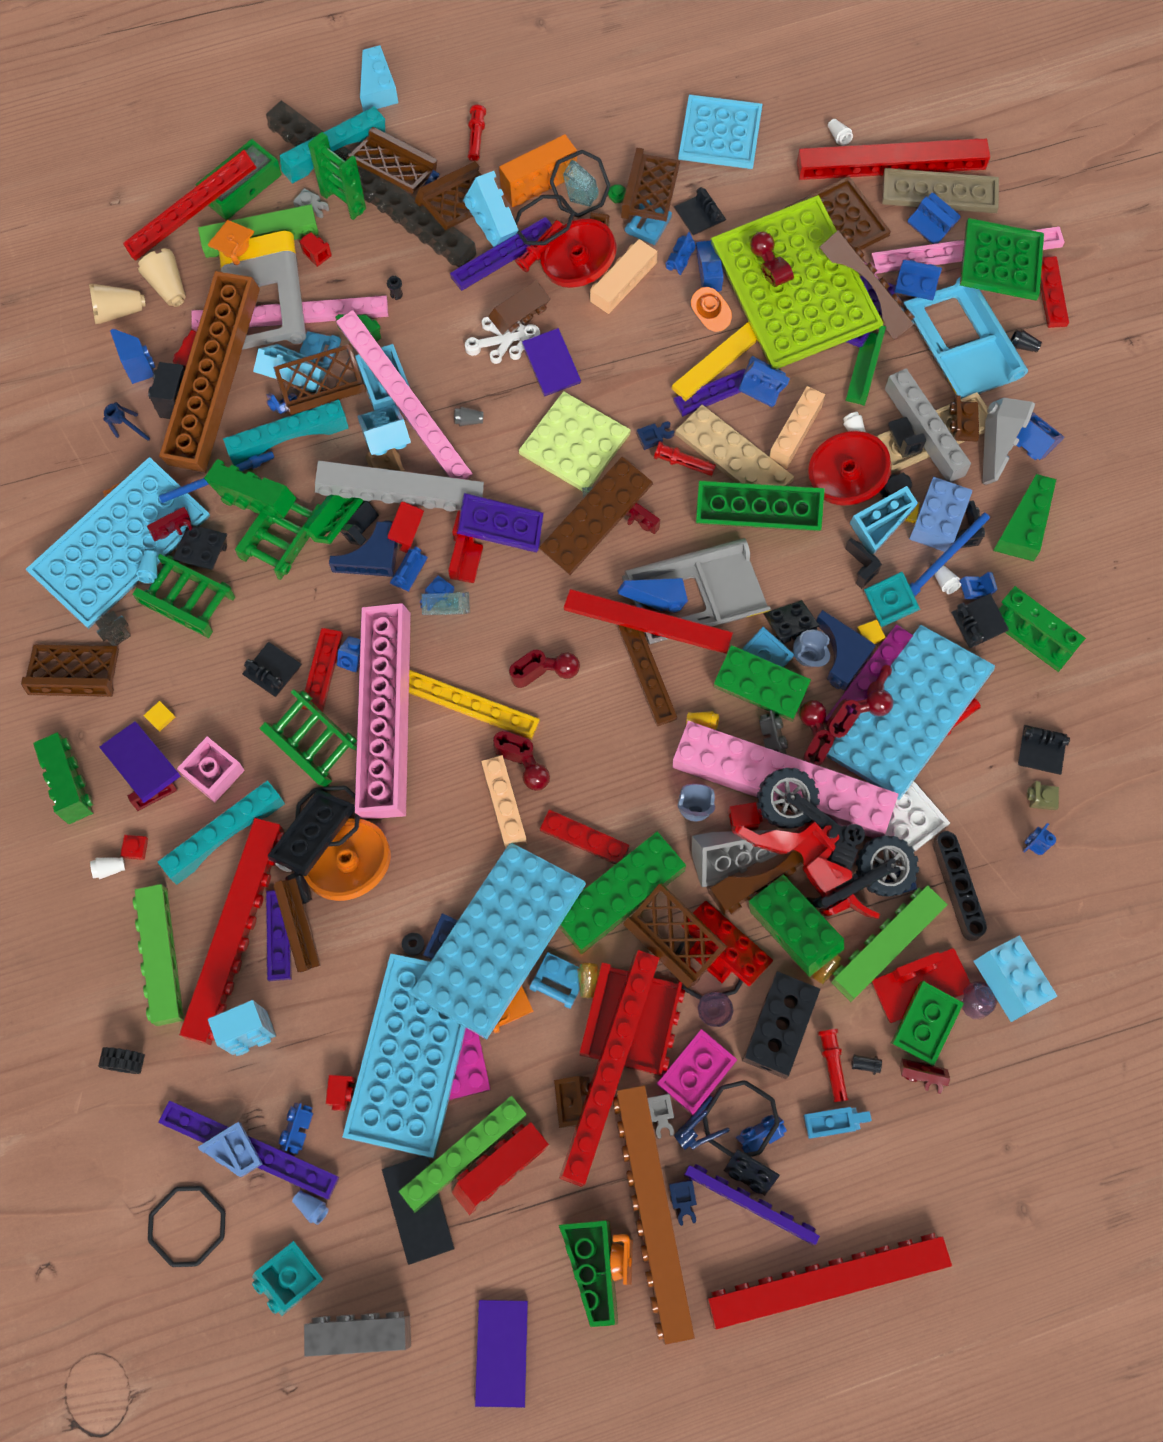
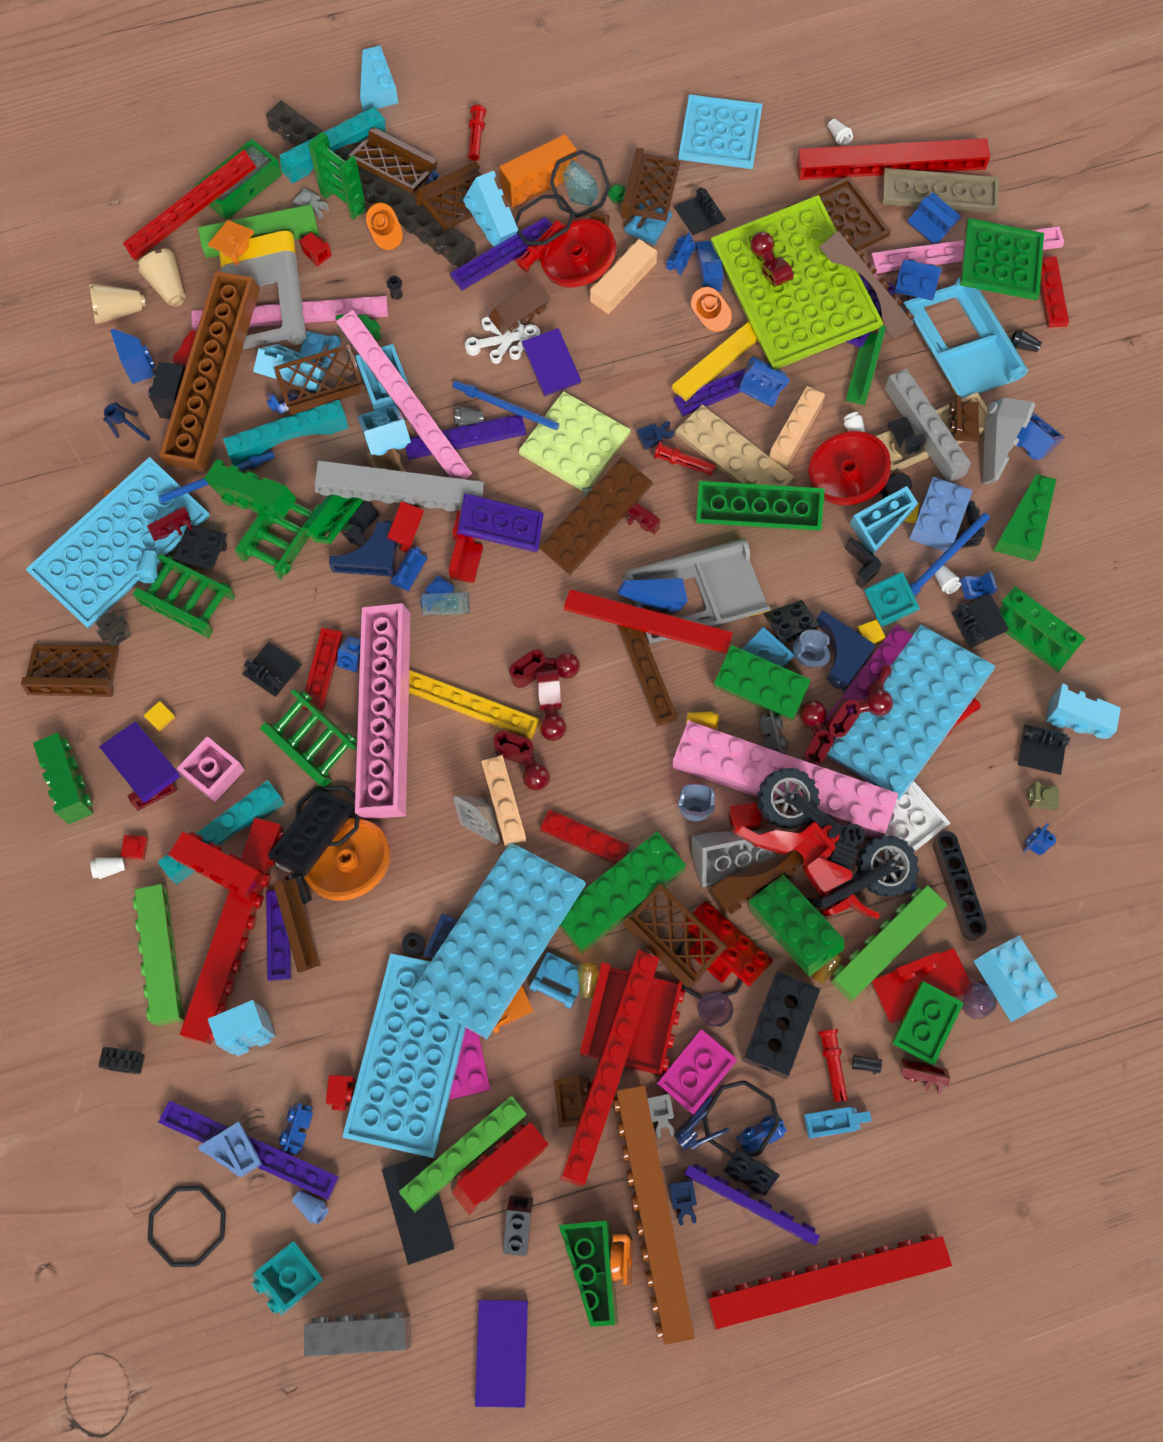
none -> red wedge [168,831,264,902]
none -> orange piece [366,203,403,250]
none -> dark purple plate [405,415,526,460]
none -> blue bar [452,380,560,431]
none -> light grey wedge [453,796,500,845]
none -> black bracket [503,1195,533,1256]
none -> dark red beam [536,669,567,741]
none -> medium azure wedge [1046,683,1121,739]

